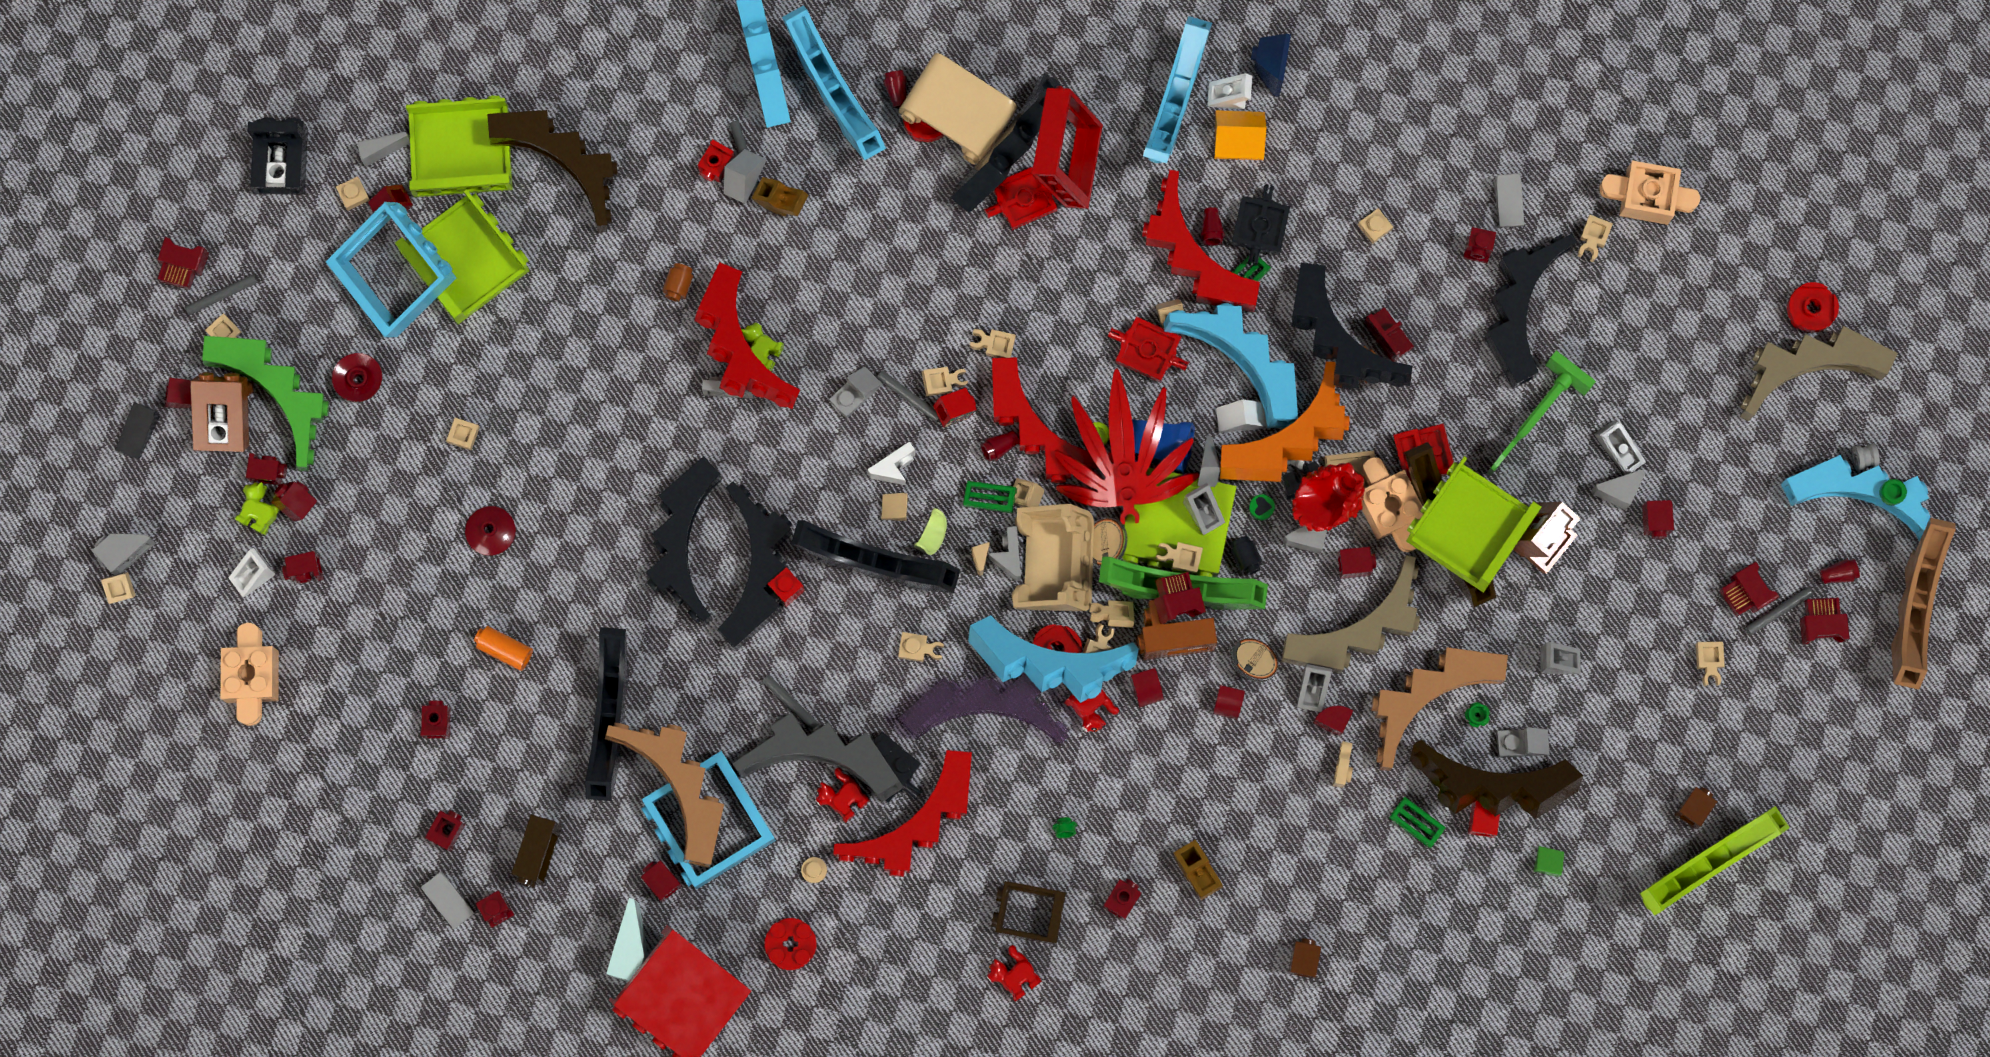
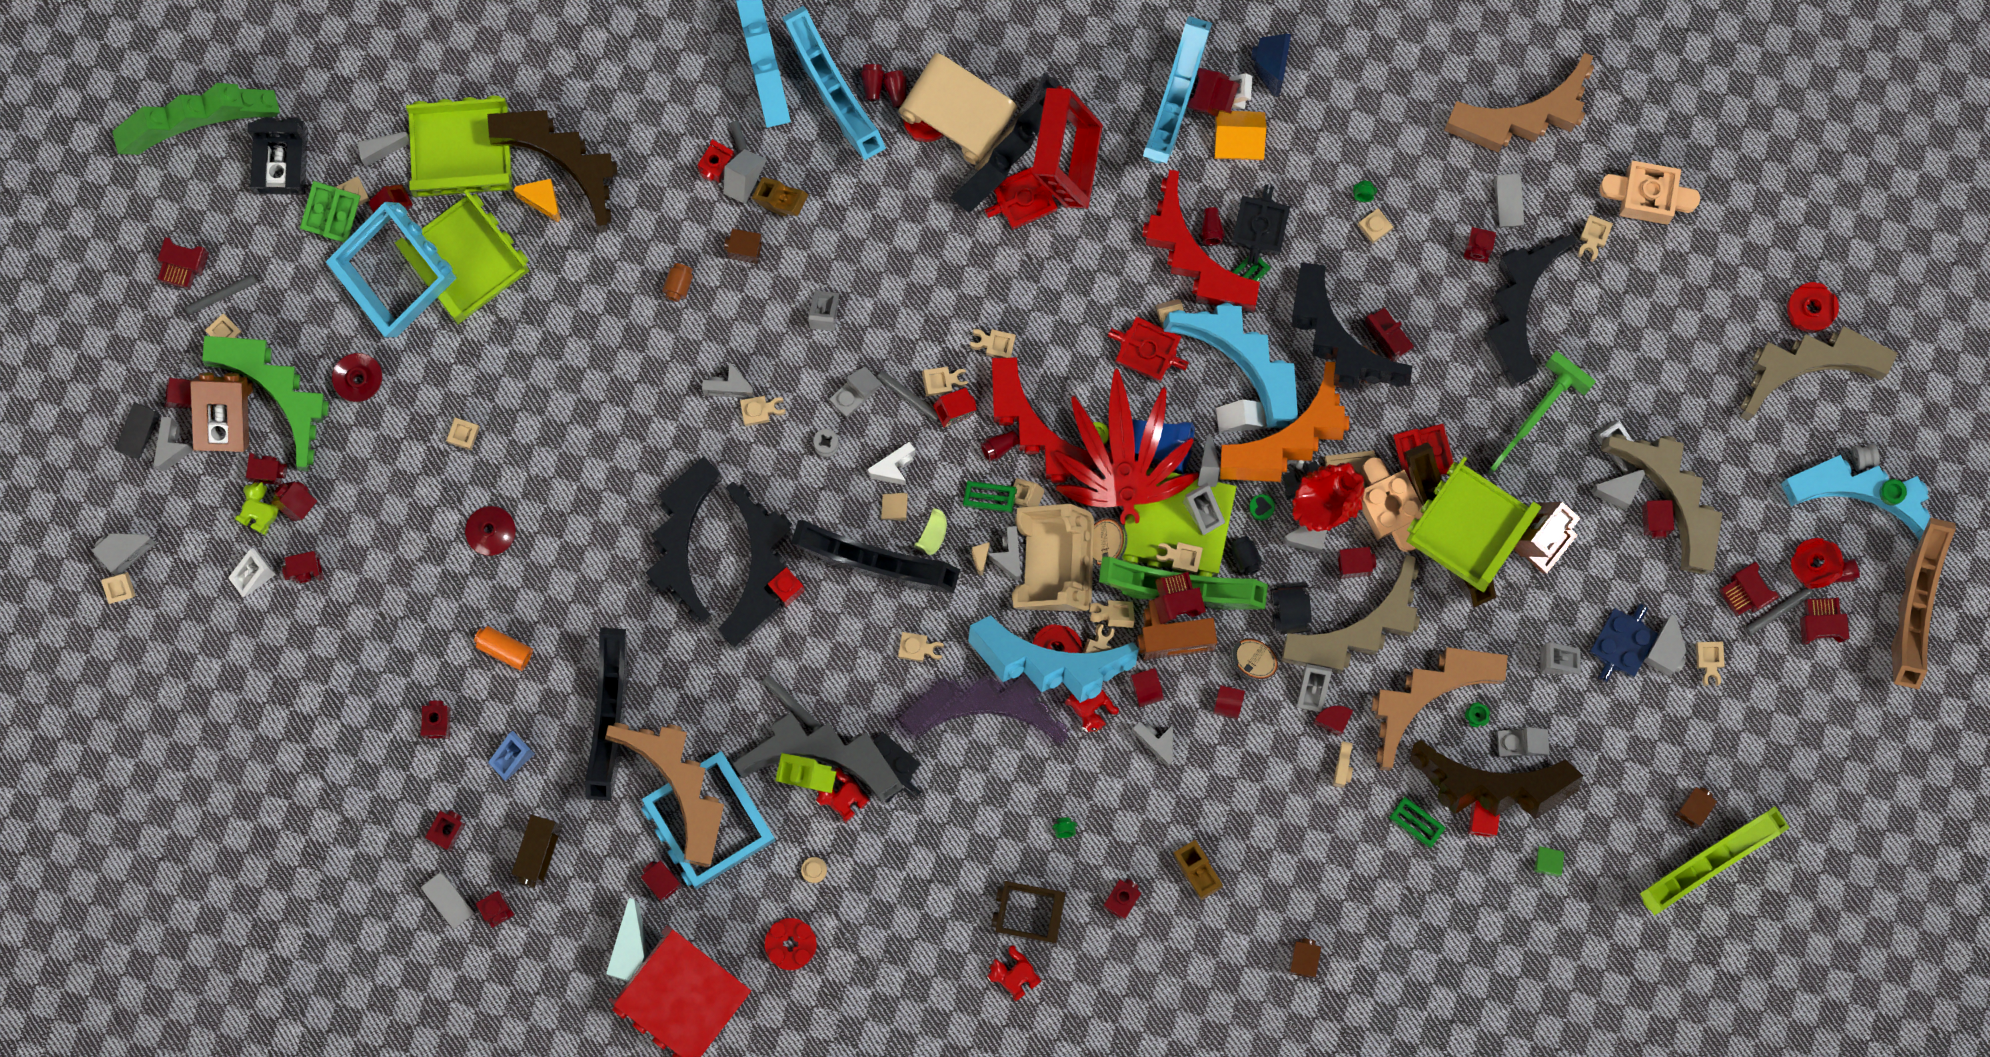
light nougat brick [220,623,279,726] -> none
red arch [694,262,800,409] -> none
lime animal [741,322,784,371] -> none
red arch [833,750,972,877] -> none
none -> bright green arch [112,83,280,155]
none -> light grey slope [153,417,193,472]
none -> bright green slope [300,181,361,243]
none -> medium blue slope [488,731,535,781]
none -> light orange slope [514,179,561,222]
none -> reddish brown brick [724,228,763,264]
none -> tan plate [740,396,786,427]
none -> lime window [775,753,836,793]
none -> light grey slope [808,291,839,331]
none -> light grey wheel [813,429,839,457]
none -> dark red cone [860,64,885,101]
none -> light grey slope [1132,722,1173,767]
none -> dark red piece [1187,68,1240,117]
none -> black brick [1270,581,1312,635]
none -> green plate [1353,181,1377,202]
none -> medium nougat arch [1444,52,1594,153]
none -> dark blue plate [1589,604,1658,683]
none -> dark tan arch [1601,434,1723,575]
none -> light grey slope [1643,614,1686,676]
none -> red plate [1791,538,1844,589]

